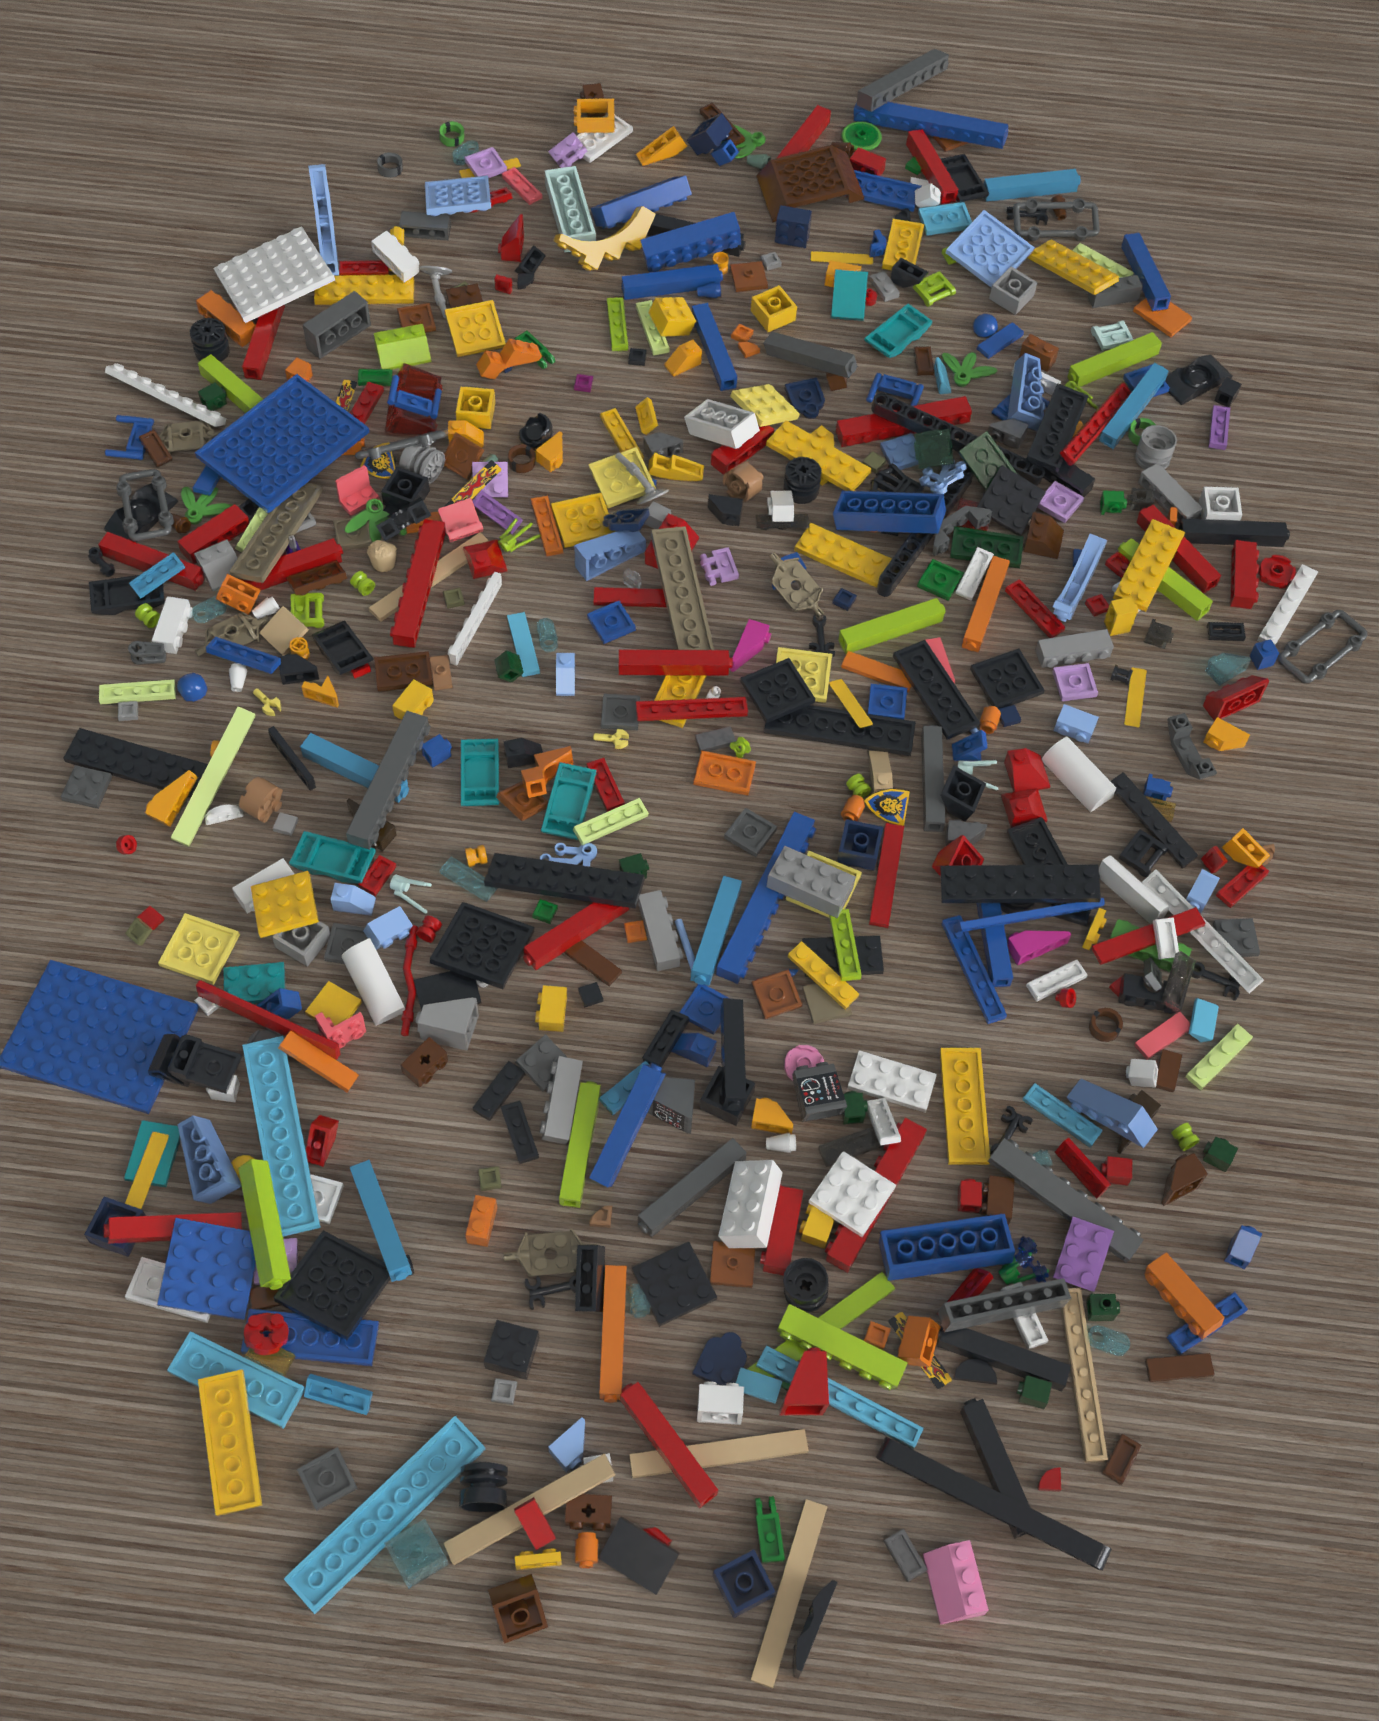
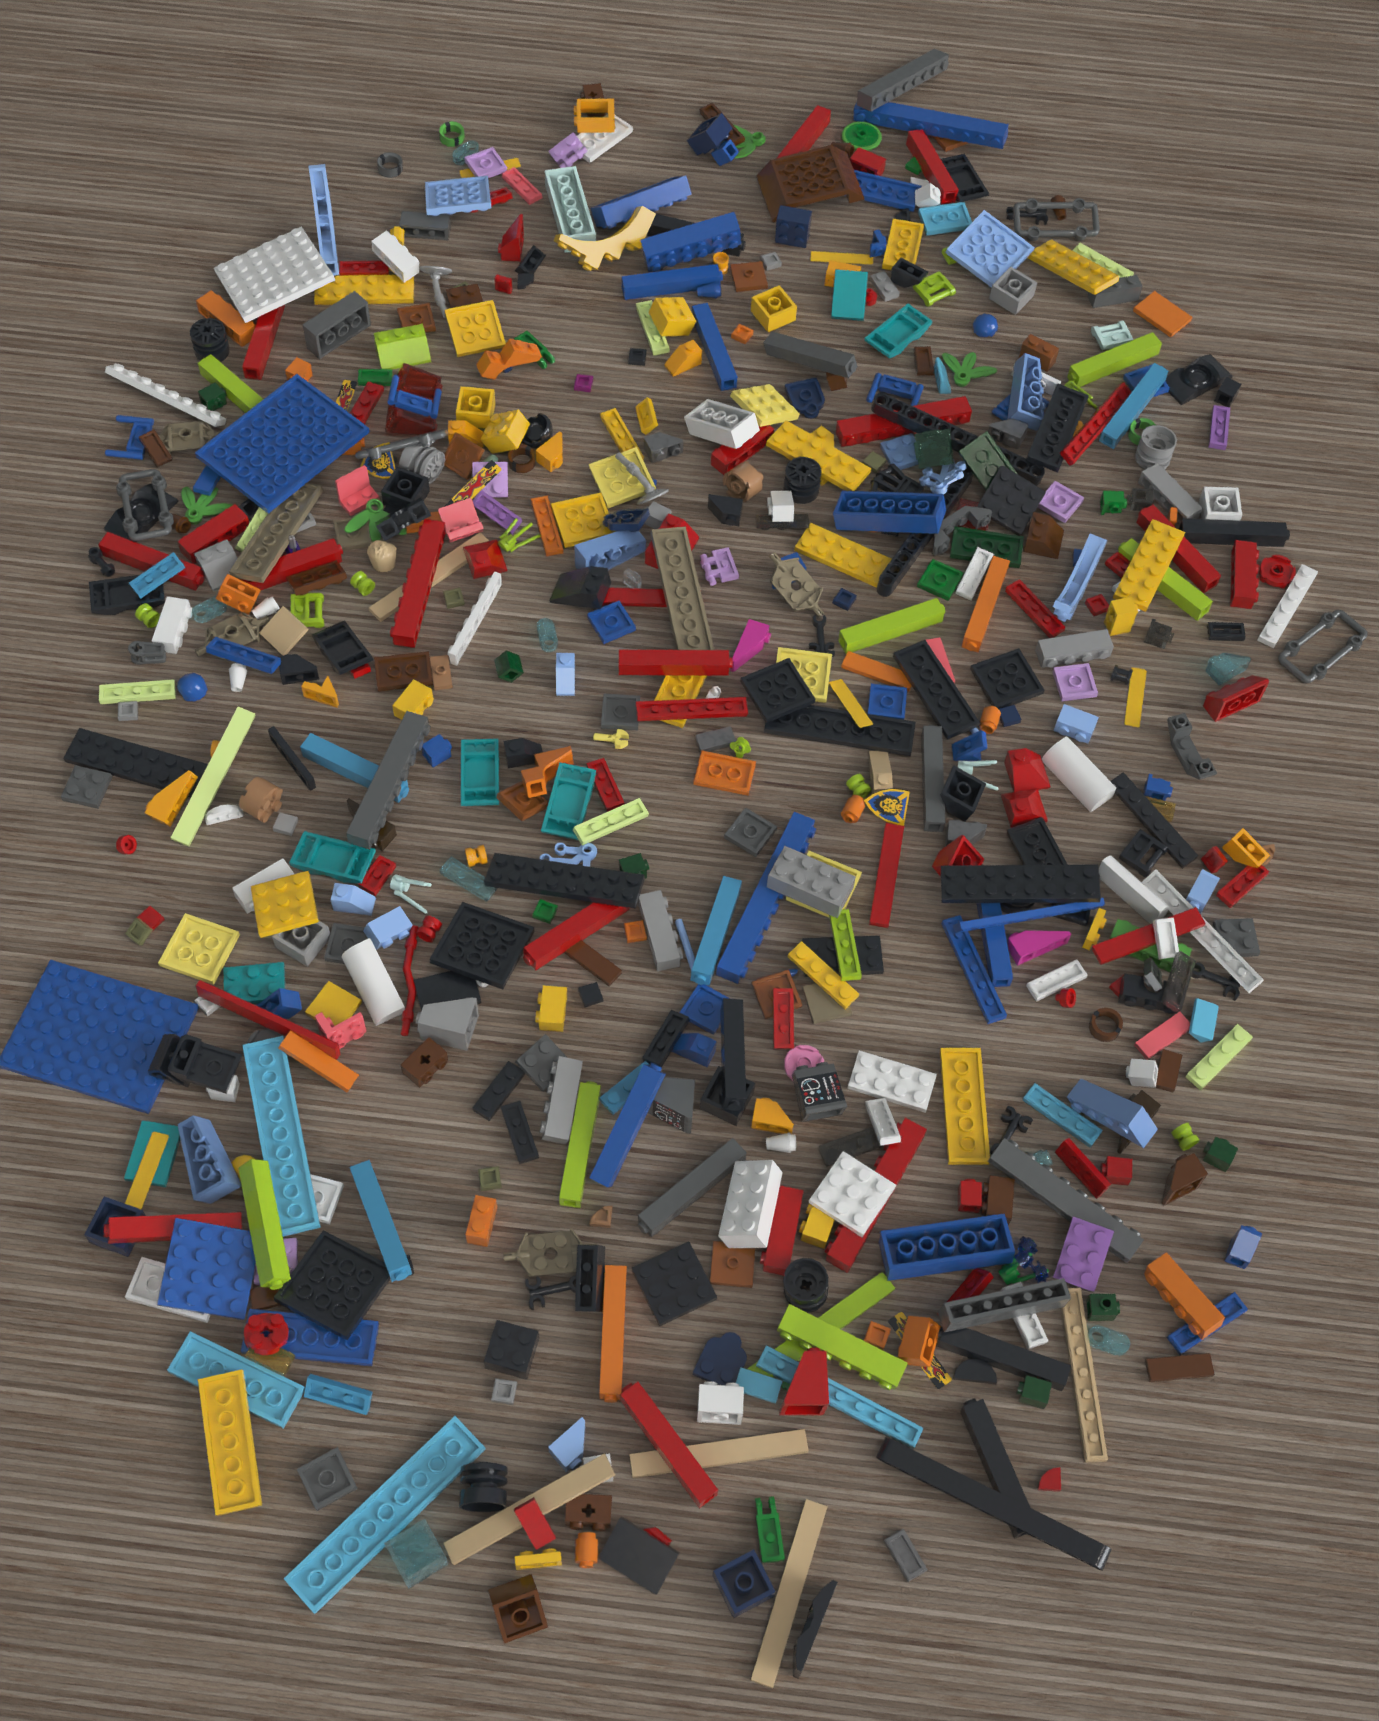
light yellow bar [253,688,281,716] -> none
light orange wheel [289,637,310,660] -> none
red slope [306,1115,339,1167] -> none
medium azure tile [507,612,540,677] -> none
lime tile [607,297,628,351] -> none
clear light blue cone [628,1284,651,1318] -> none
light orange slope [636,126,688,166] -> none
yellow slope [648,453,704,481] -> none
orange tile [738,342,760,358] -> none
sand green cone [747,154,771,169] -> none
dark blue brick [837,819,883,871] -> none
dark green brick [842,1091,868,1125] -> none
bright pink slope [923,1540,988,1625] -> none
blue tile [977,322,1024,359] -> none
dark azure brick [984,169,1081,202] -> none
black brick [1043,459,1095,497] -> none
reddish brown tile [1101,1434,1142,1485] -> none
blue brick [1121,233,1171,311] -> none
light orange slope [1203,717,1250,751] -> none
blue brick [1249,639,1279,670] -> none
none -> yellow brick [480,409,530,454]
none -> black slope [550,566,611,609]
none -> red plate [773,988,794,1049]

